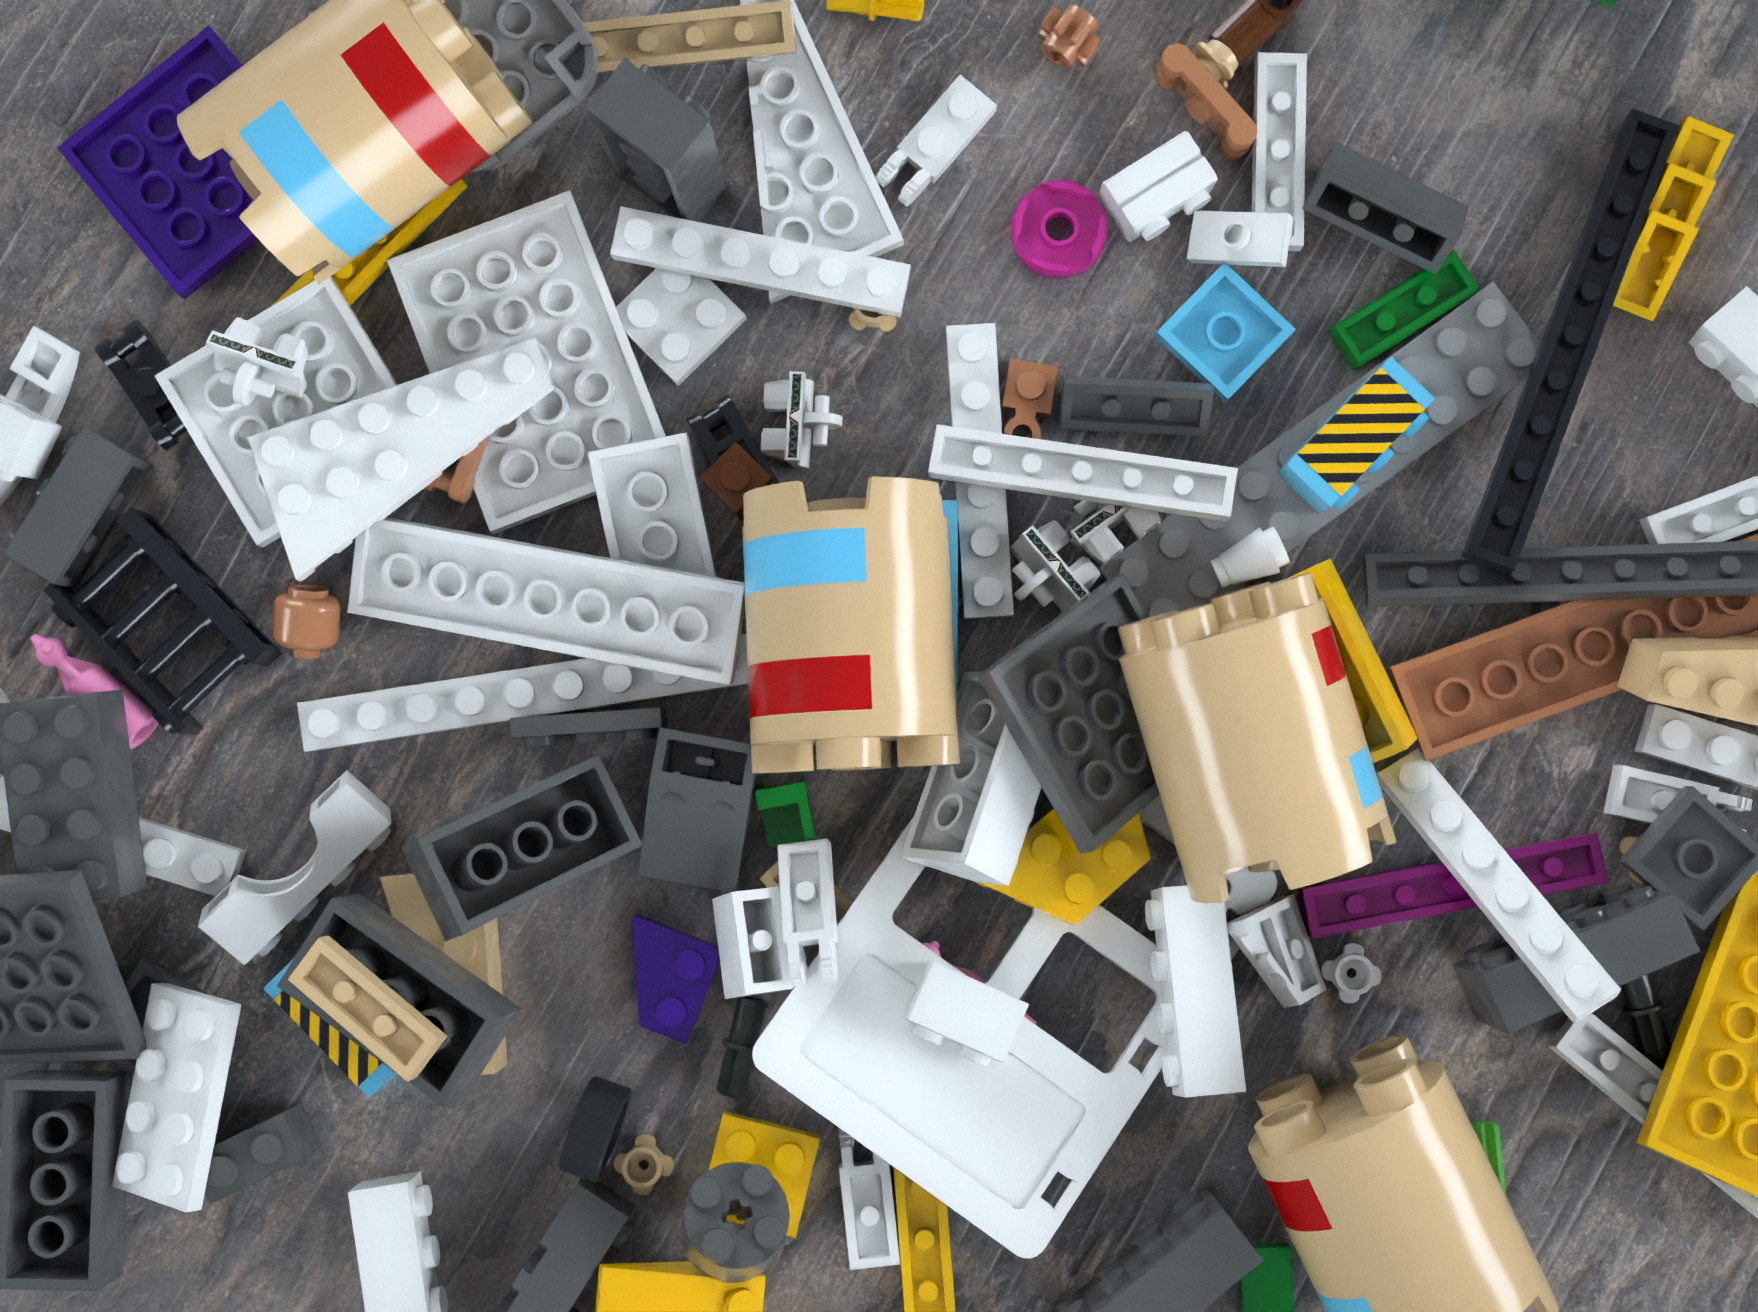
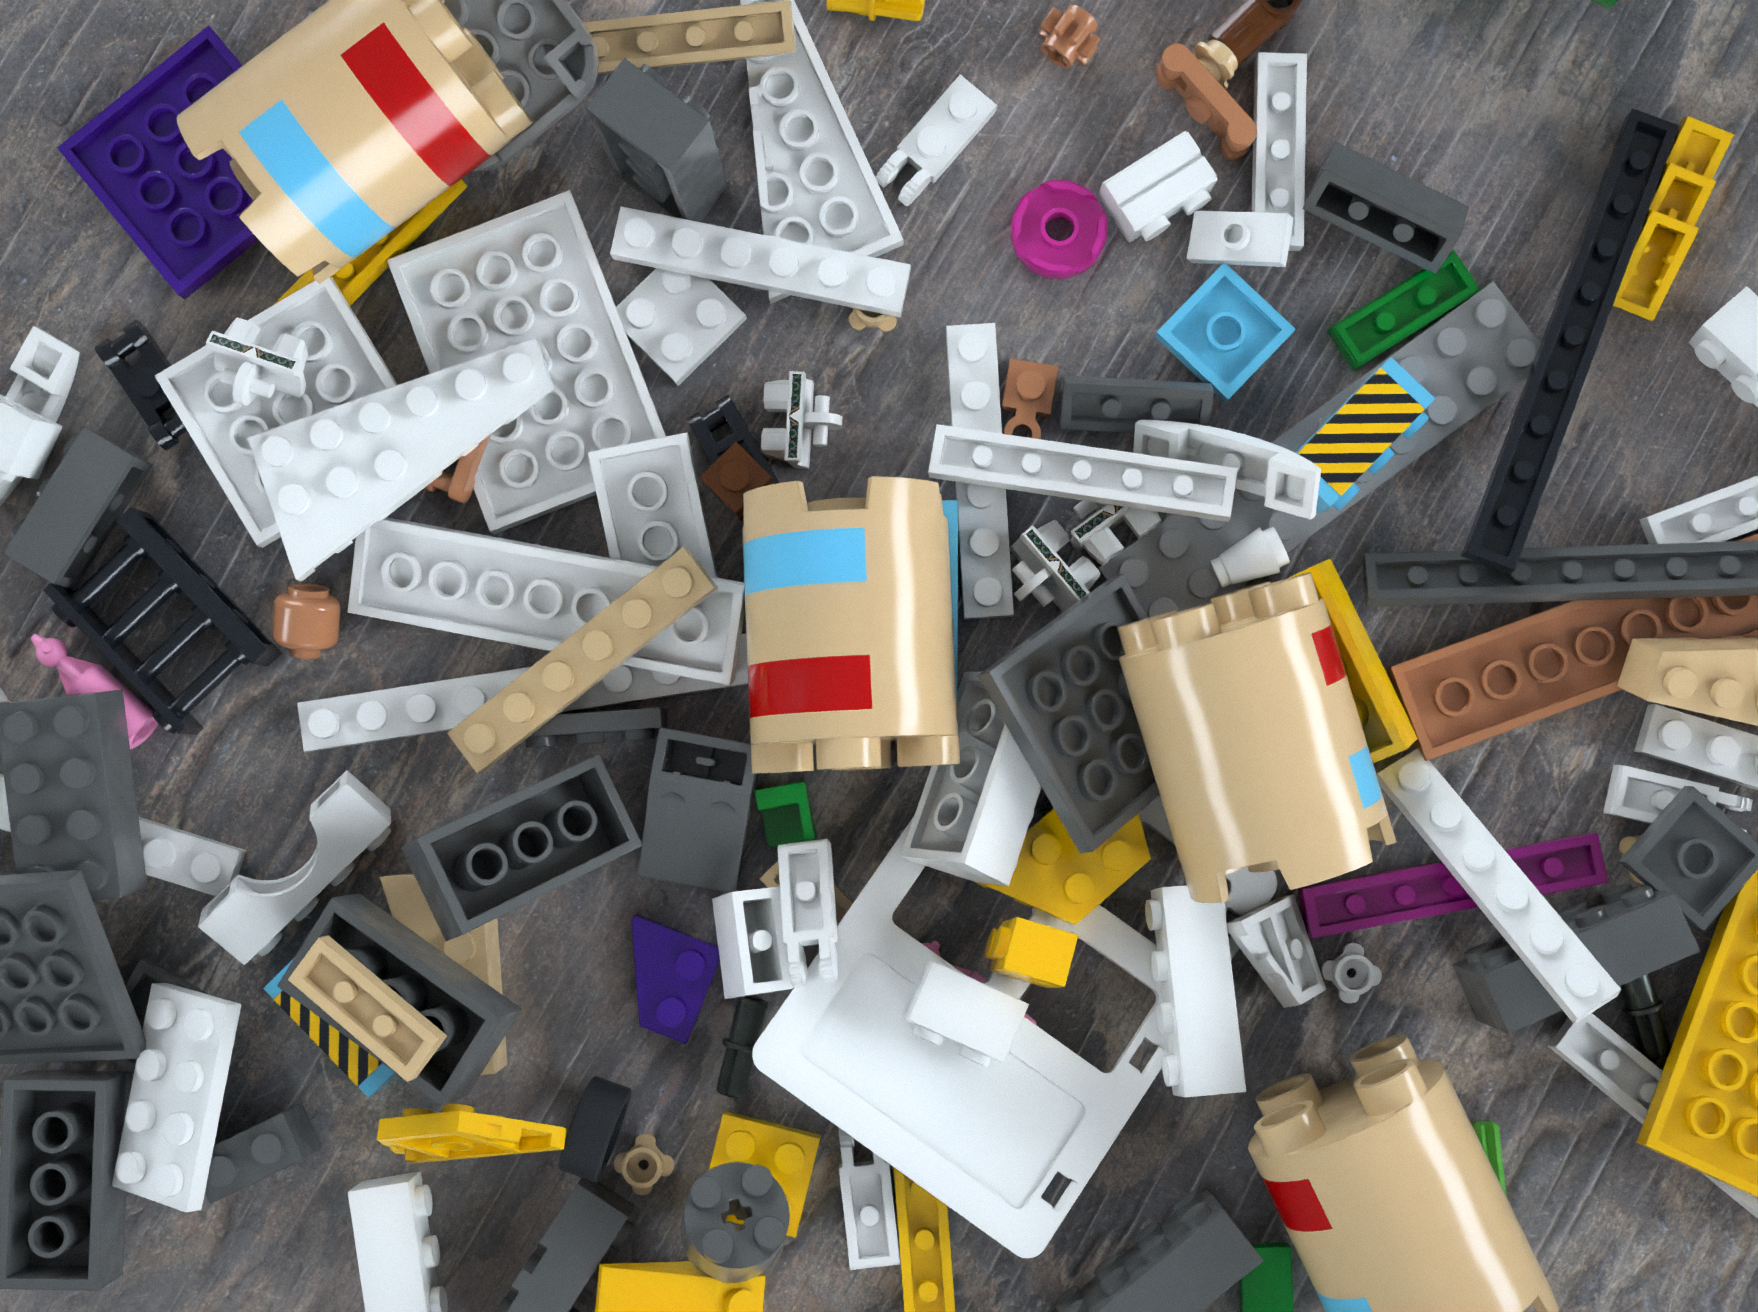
none -> yellow wing [377,1104,566,1164]
none -> tan plate [447,547,718,774]
none -> yellow brick [985,917,1078,988]
none -> white slope [1133,420,1321,520]

